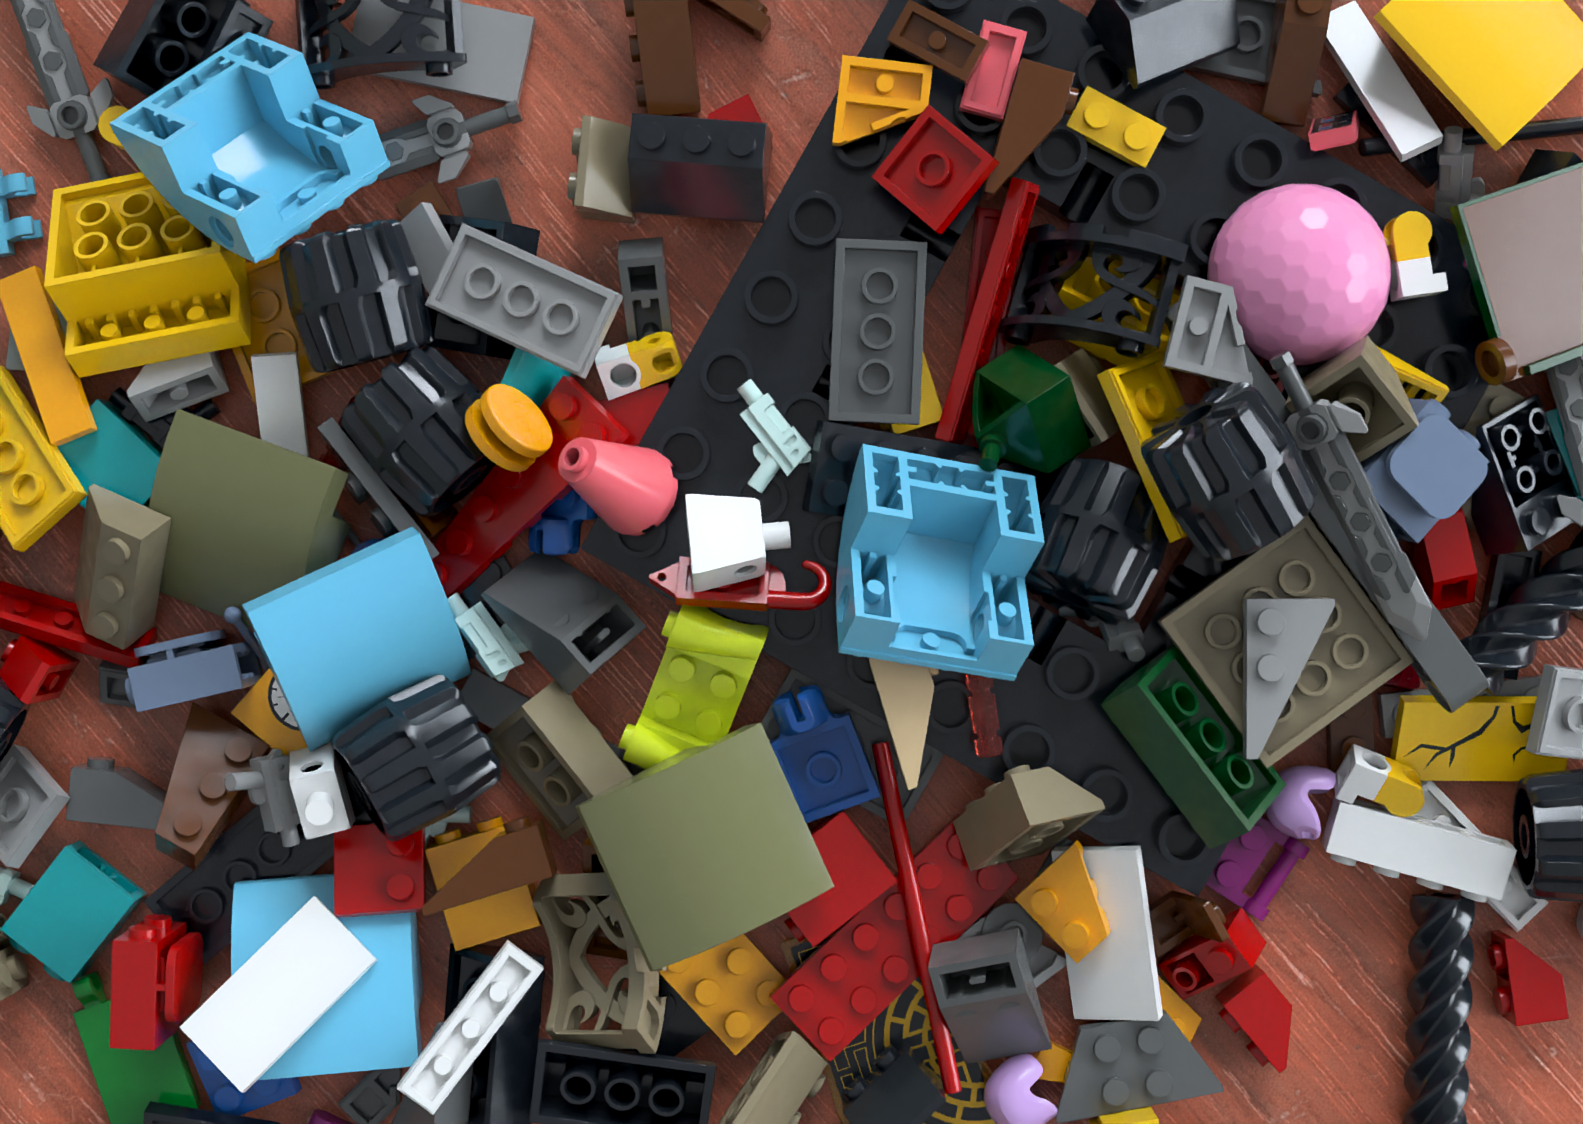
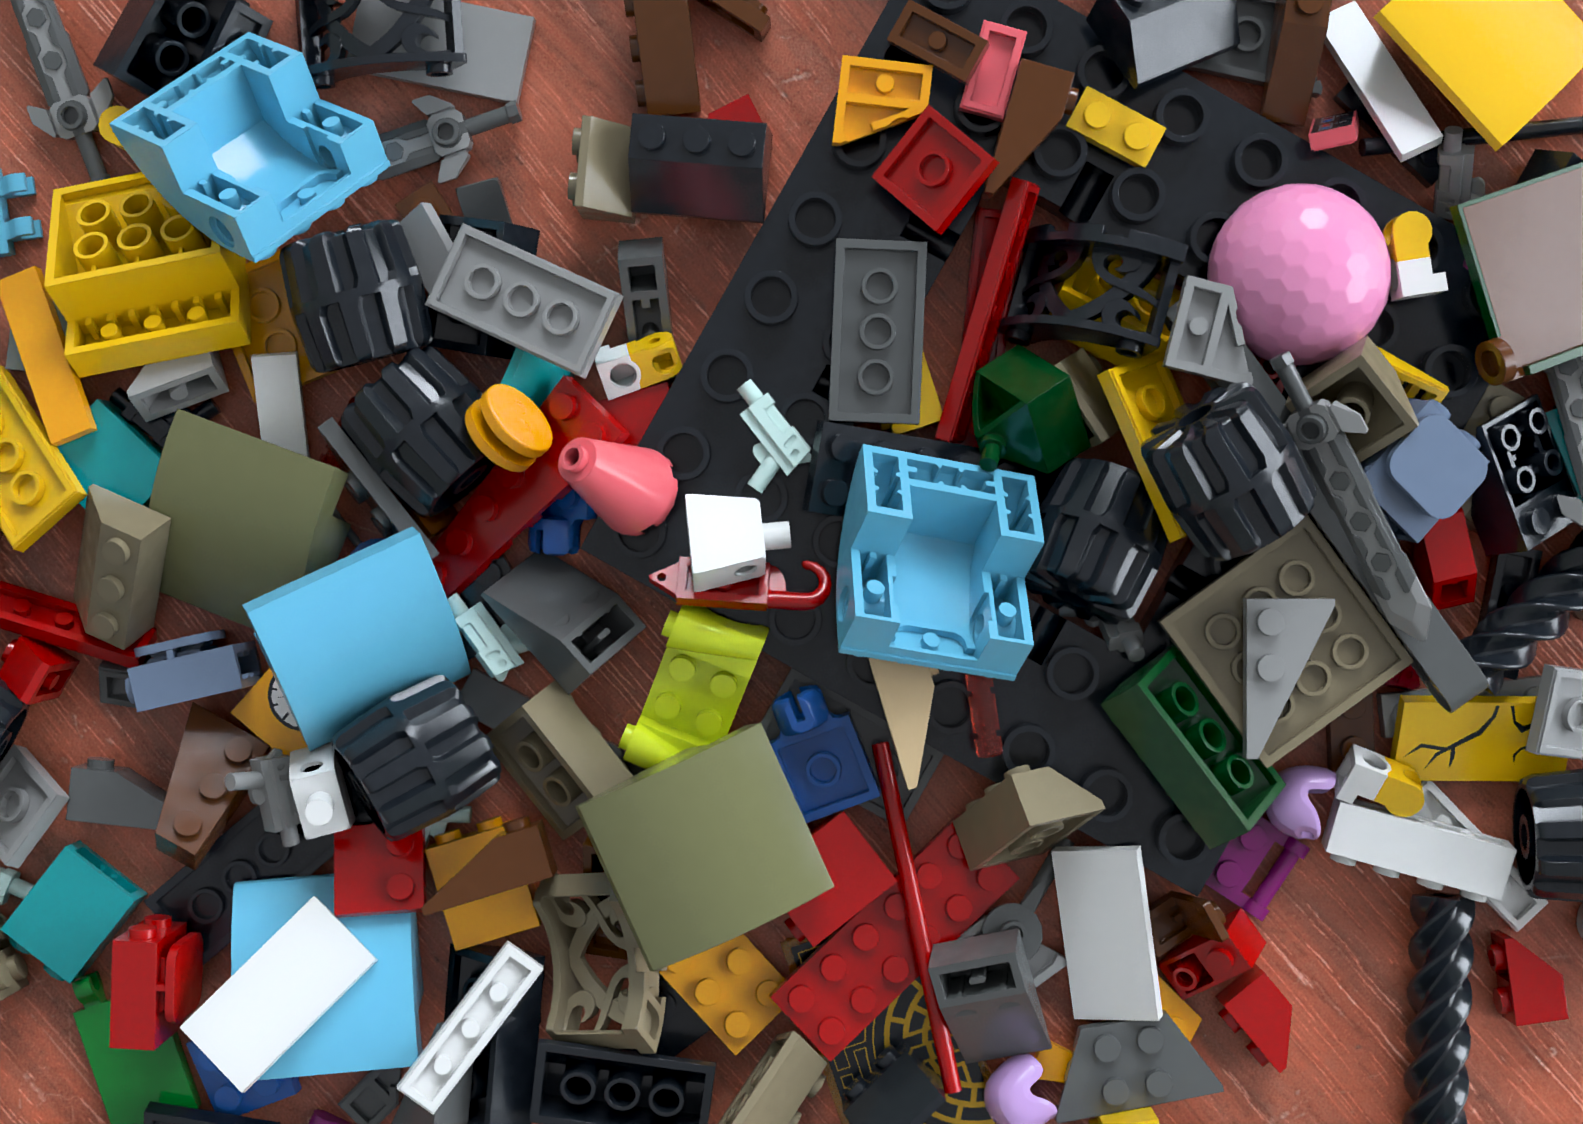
sand blue hinge [224,606,270,672] -> none
light orange wing [1015,840,1111,963] -> none

